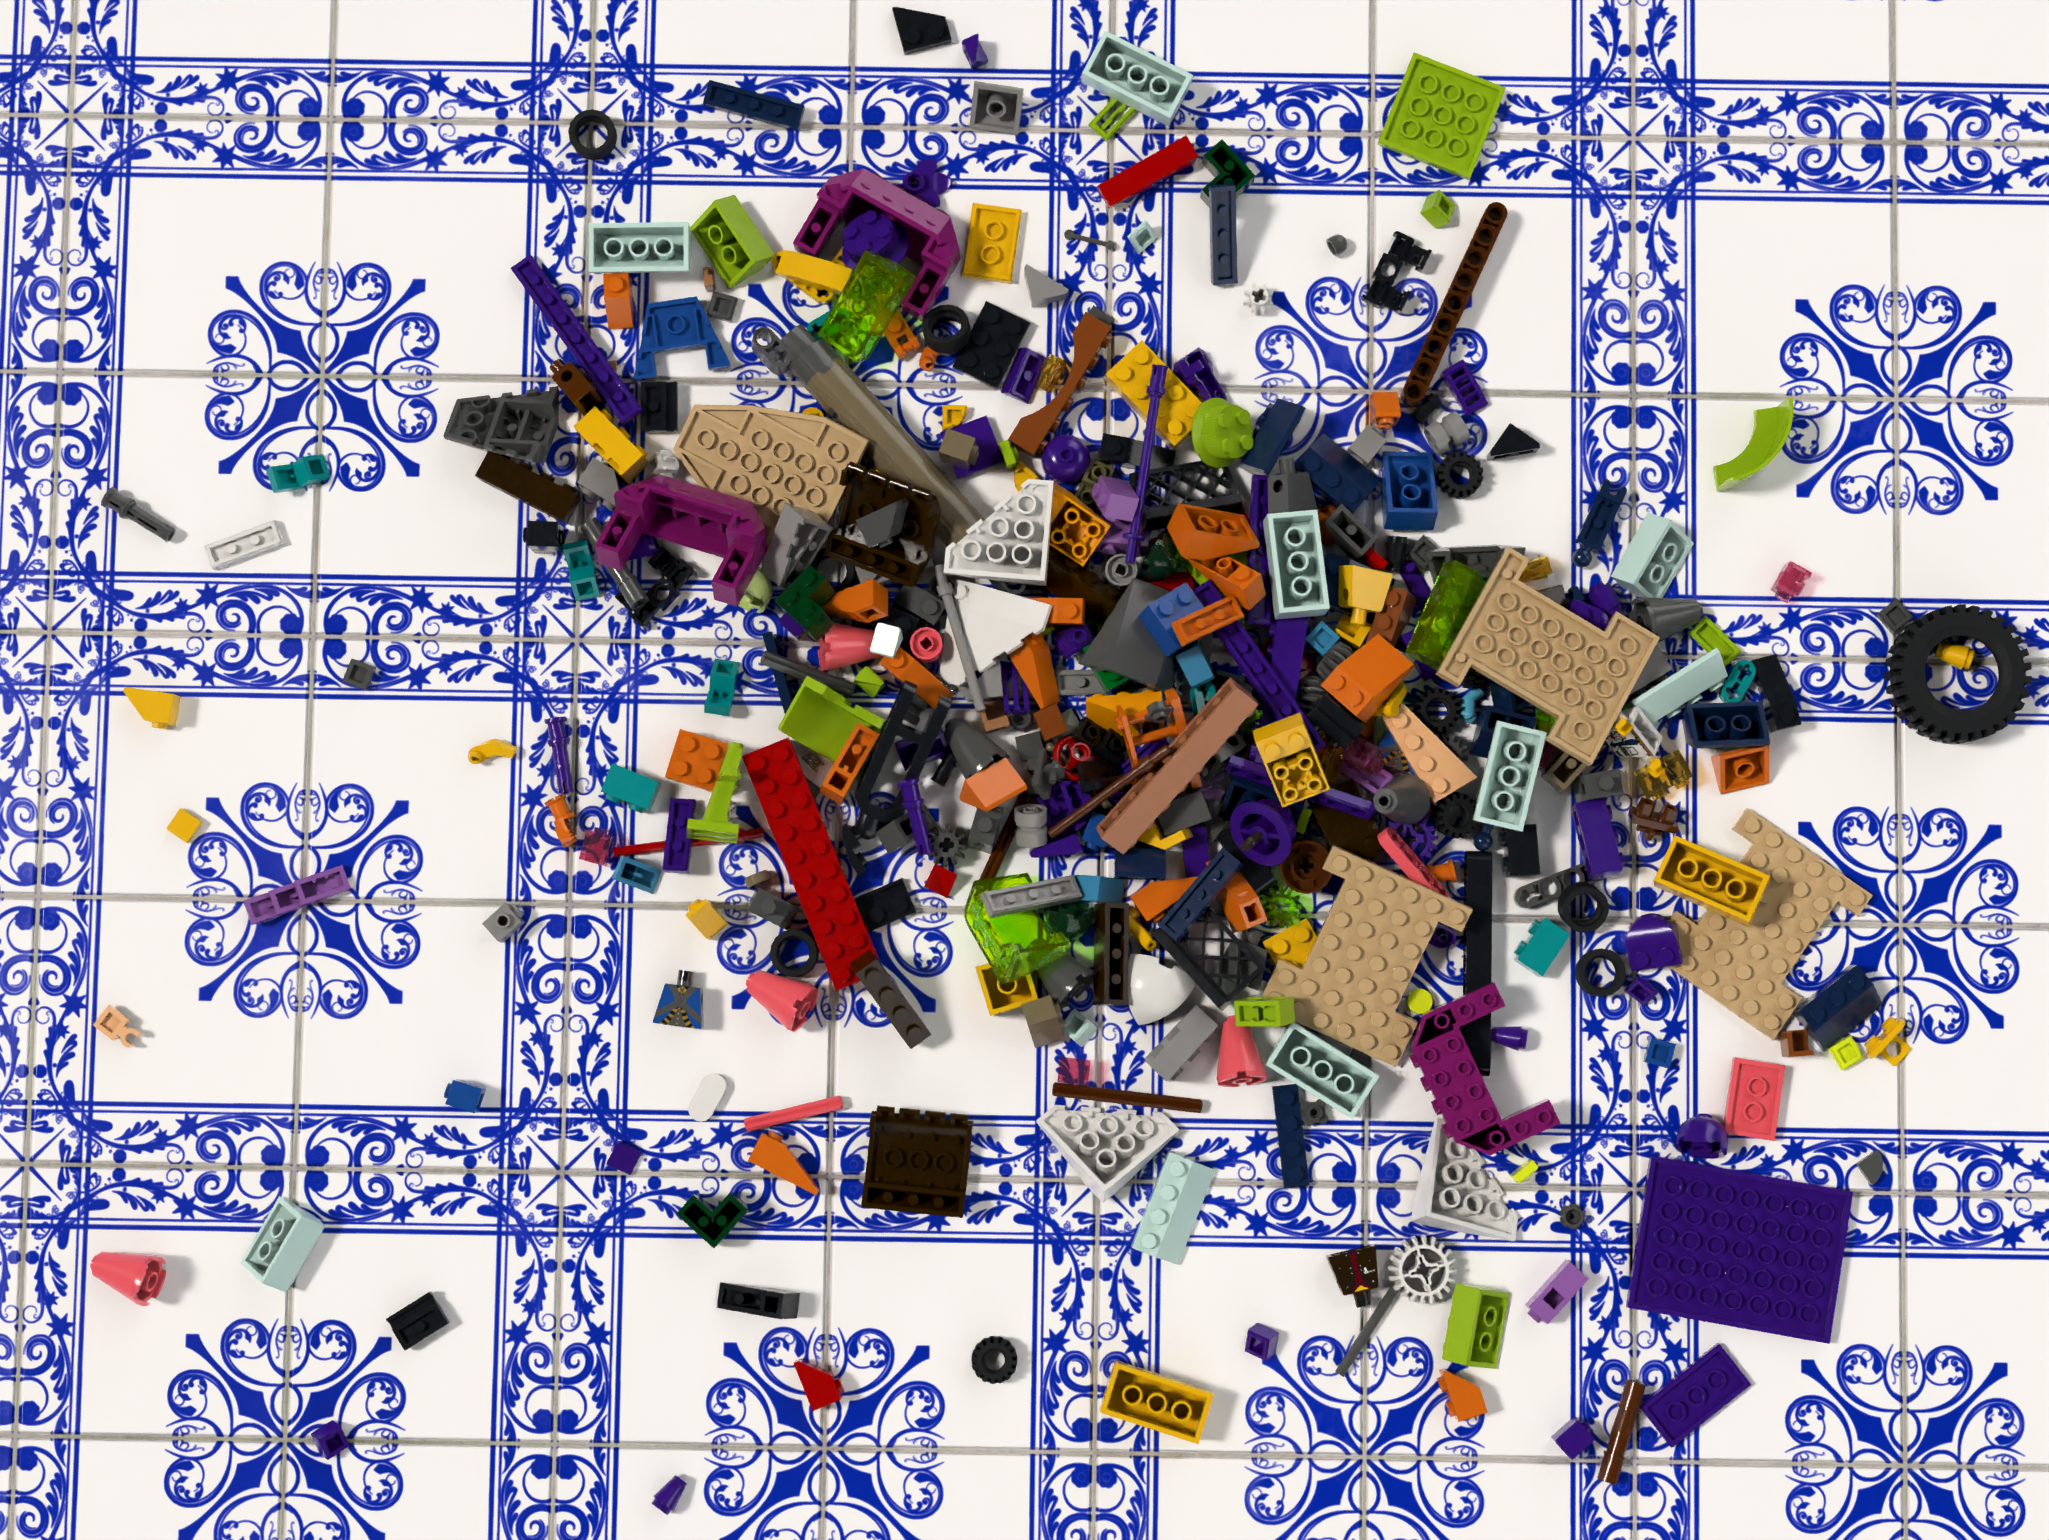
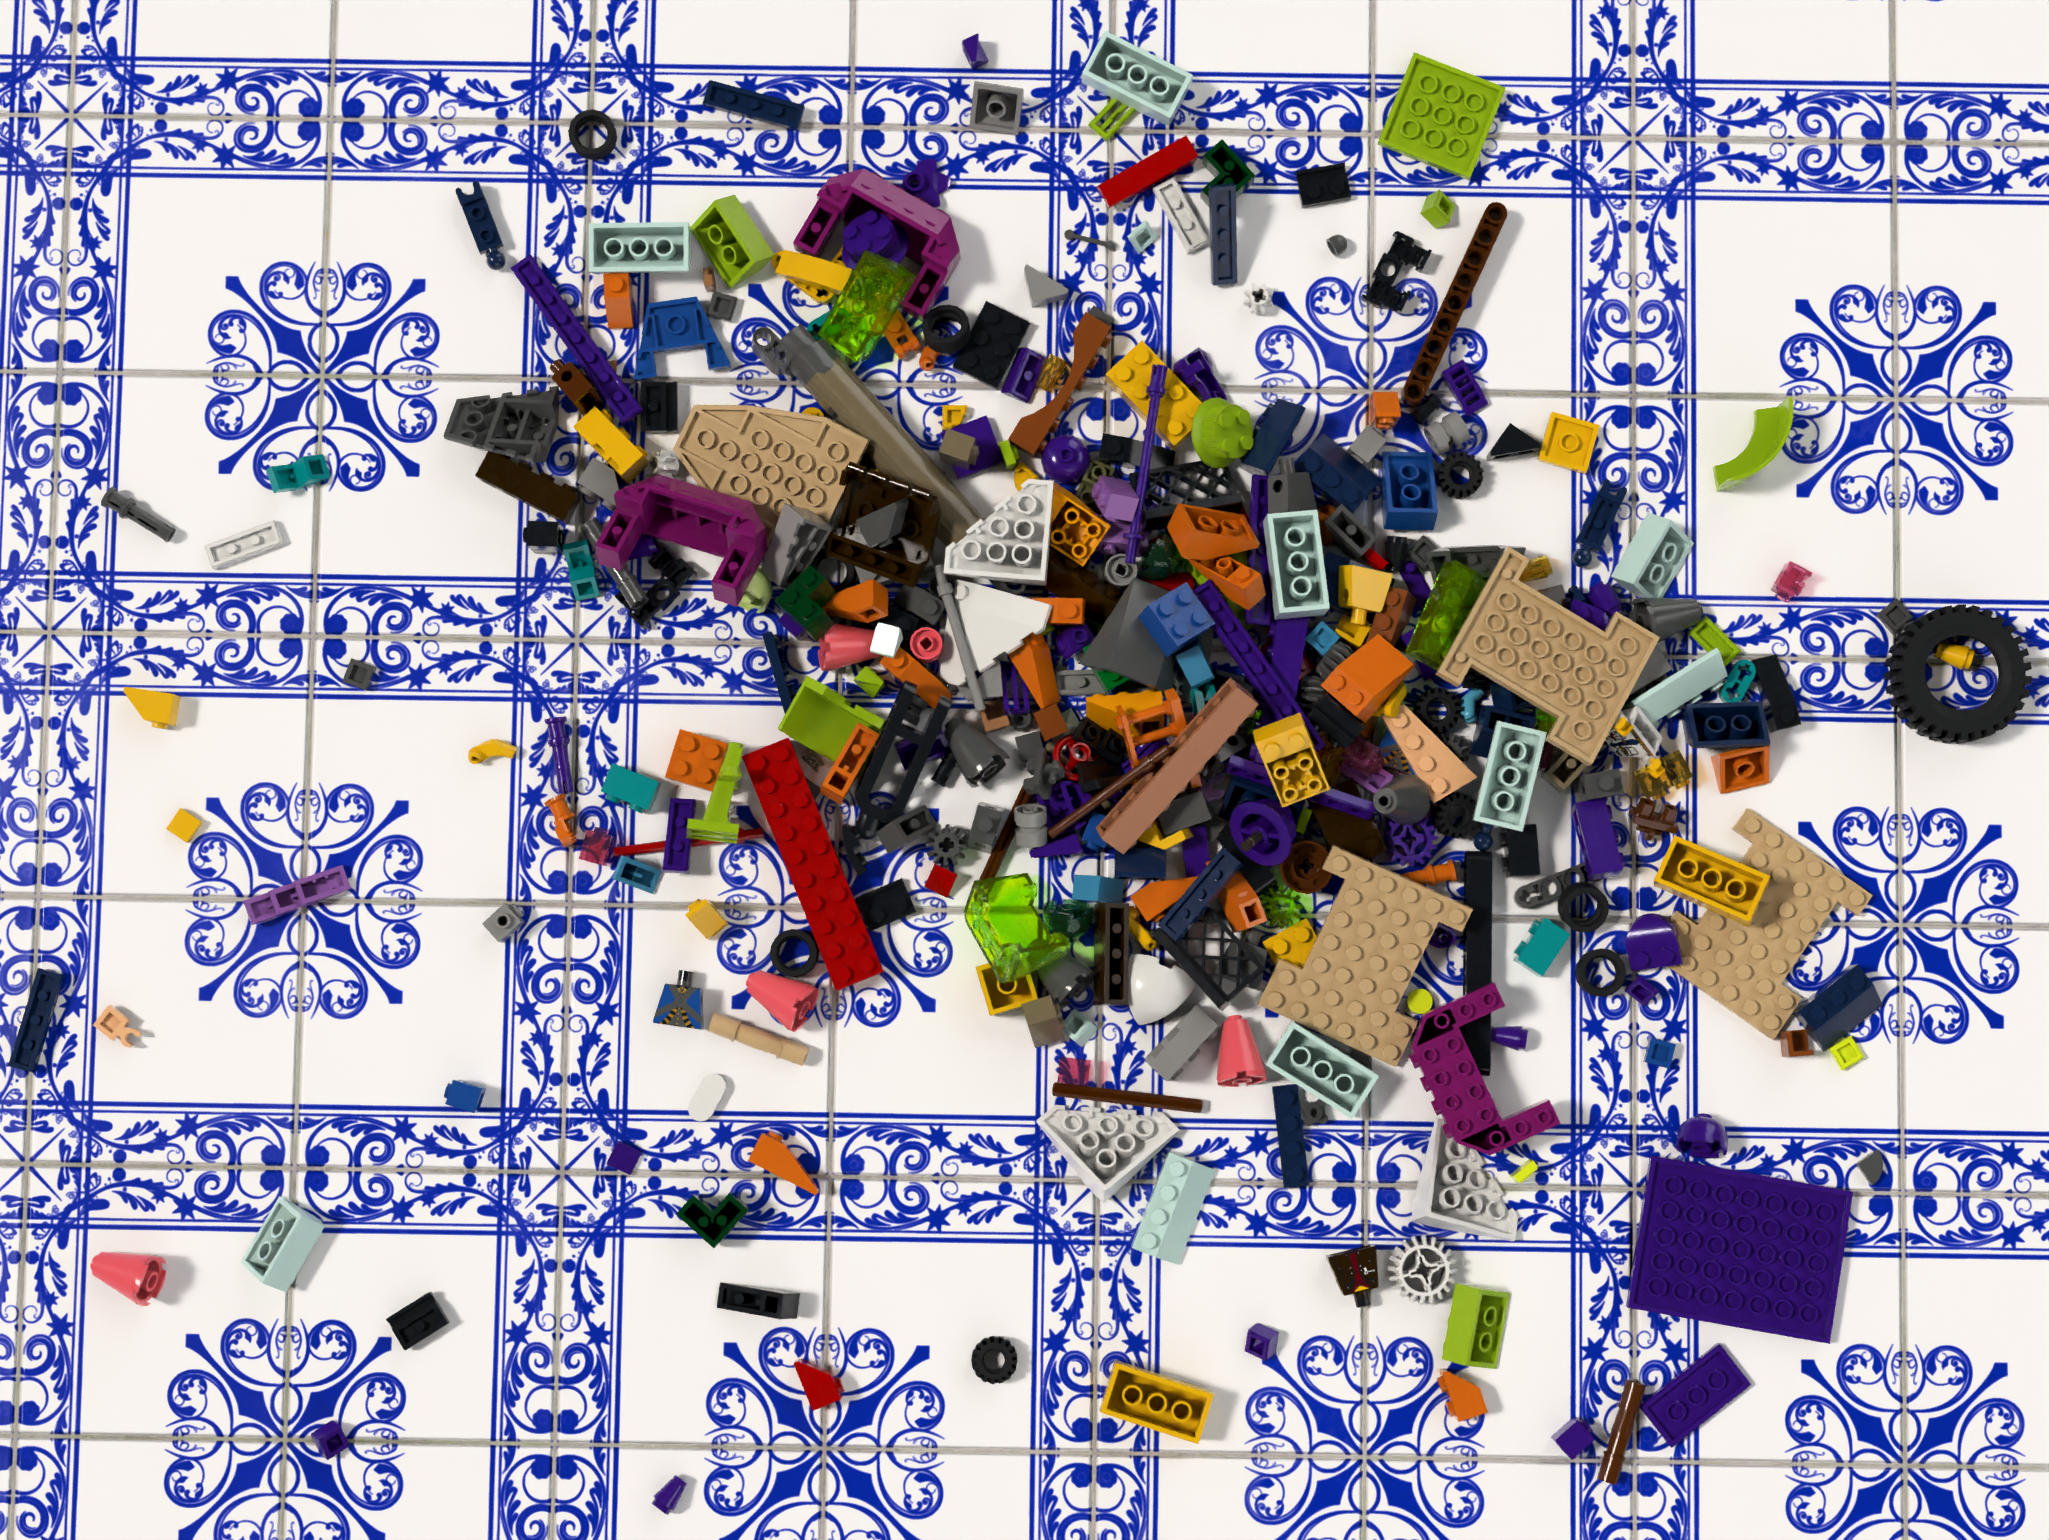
teal slope [704,658,740,716] -> none
dark tan tile [744,870,772,889] -> none
coral axle [744,1096,843,1131] -> none
dark grey torso [746,887,800,930] -> none
dark grey axle [760,651,855,697] -> none
dark brown brick [849,949,931,1049] -> none
dark brown slope [861,1105,973,1218] -> none
black wing [892,6,952,55] -> none
dark purple pin [897,777,934,856] -> none
orange slope [959,757,1028,812] -> none
yellow tile [962,203,1022,284] -> none
light grey tile [981,875,1082,918] -> none
dark grey plate [1144,701,1174,723] -> none
orange tile [1170,594,1245,646] -> none
lime brick [1234,996,1295,1027] -> none
dark grey bar [1335,1286,1399,1377] -> none
coral beam [1377,827,1449,897] -> none
medium lavender brick [1525,1260,1588,1324] -> none
dark grey plate [1560,1204,1585,1229] -> none
coral plate [1723,1057,1785,1141] -> none
yellow bracket [1864,1016,1911,1066] -> none
none -> dark blue plate [8,968,65,1073]
none -> dark blue plate [455,181,506,270]
none -> tan piece [708,1013,810,1066]
none -> white tile [1152,177,1210,254]
none -> black plate [1295,162,1351,208]
none -> yellow plate [1537,412,1600,474]

